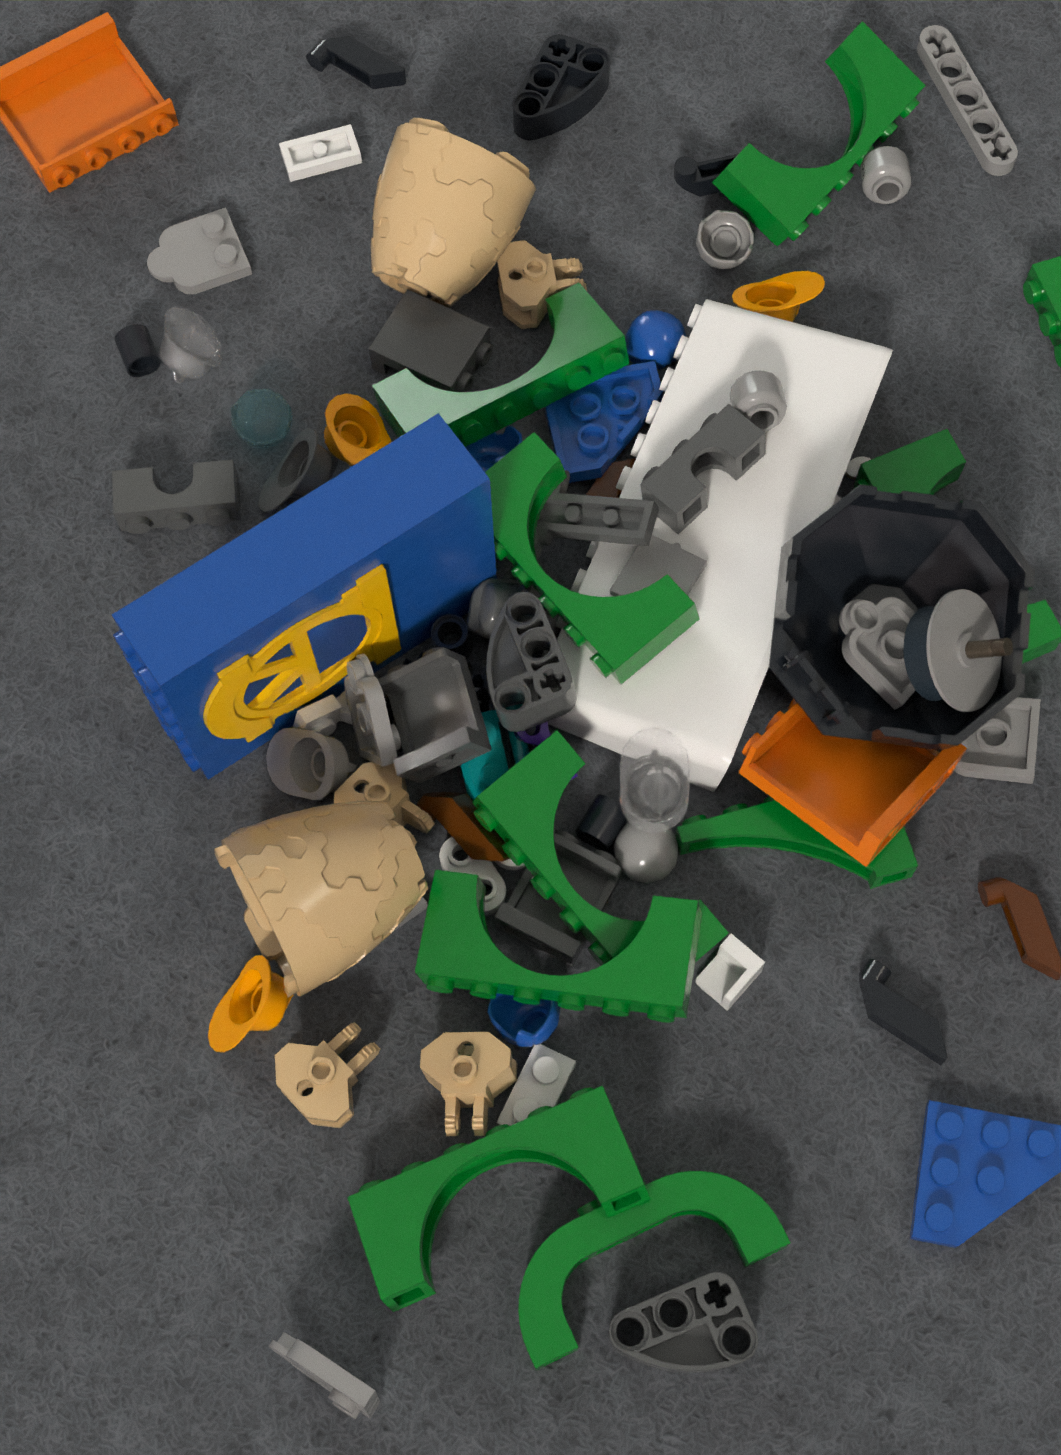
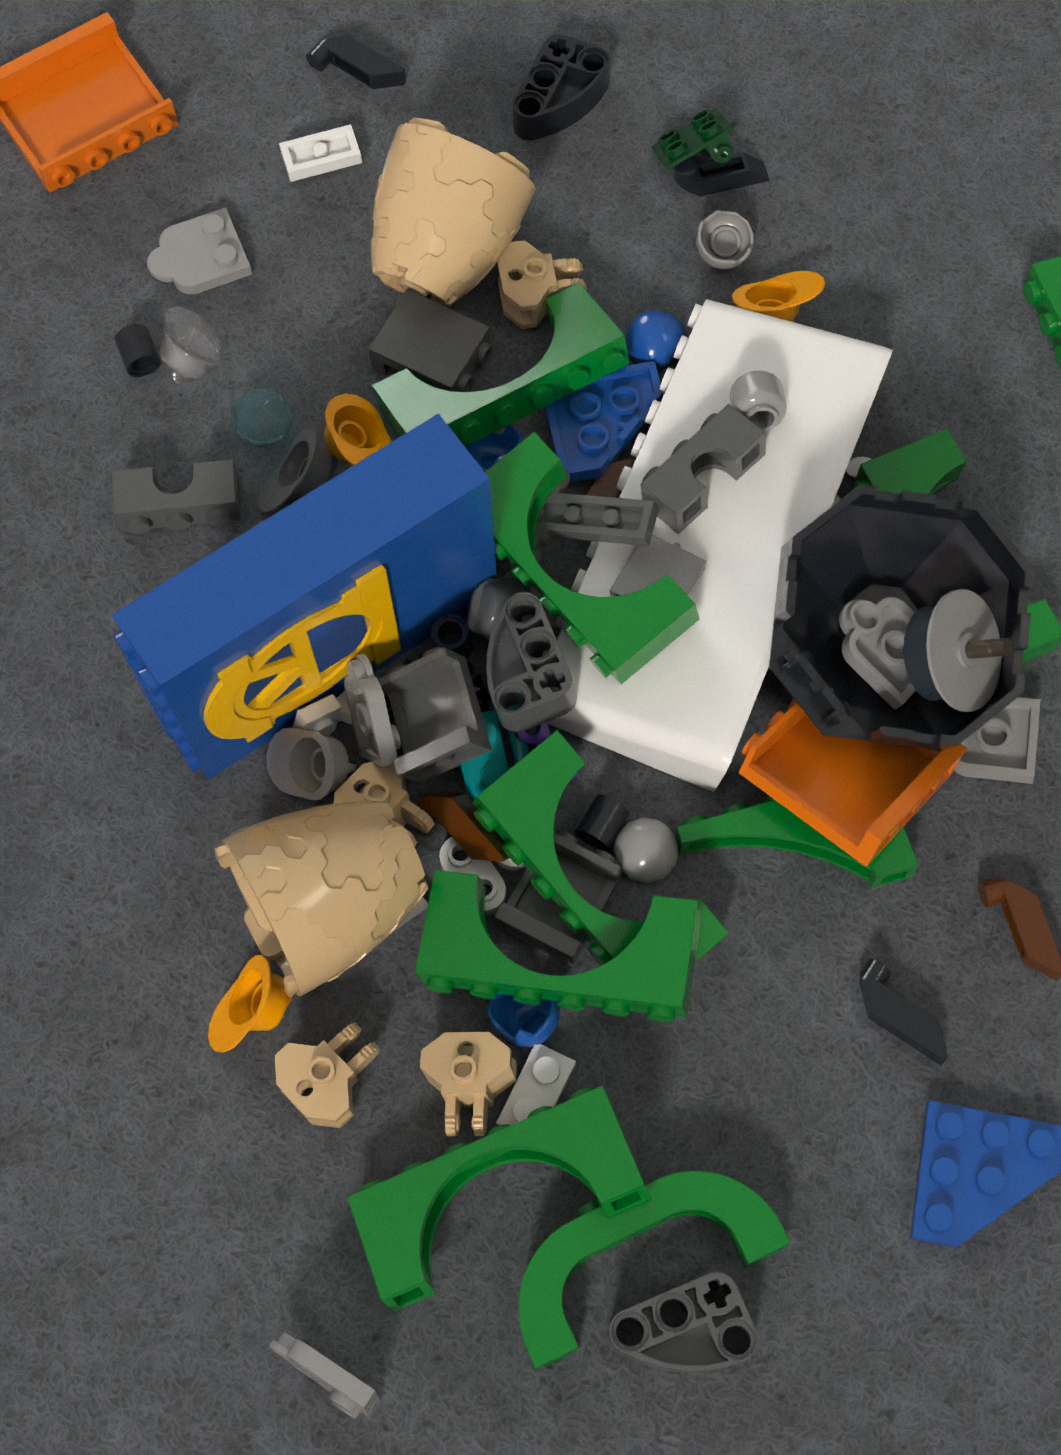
clear piece [620,727,690,833] -> none
white panel [696,933,765,1011] -> none
green arch [712,21,926,247] -> none
light grey head [860,146,911,204] -> none
light grey beam [917,25,1018,176] -> none
none -> dark green hinge [651,108,734,171]

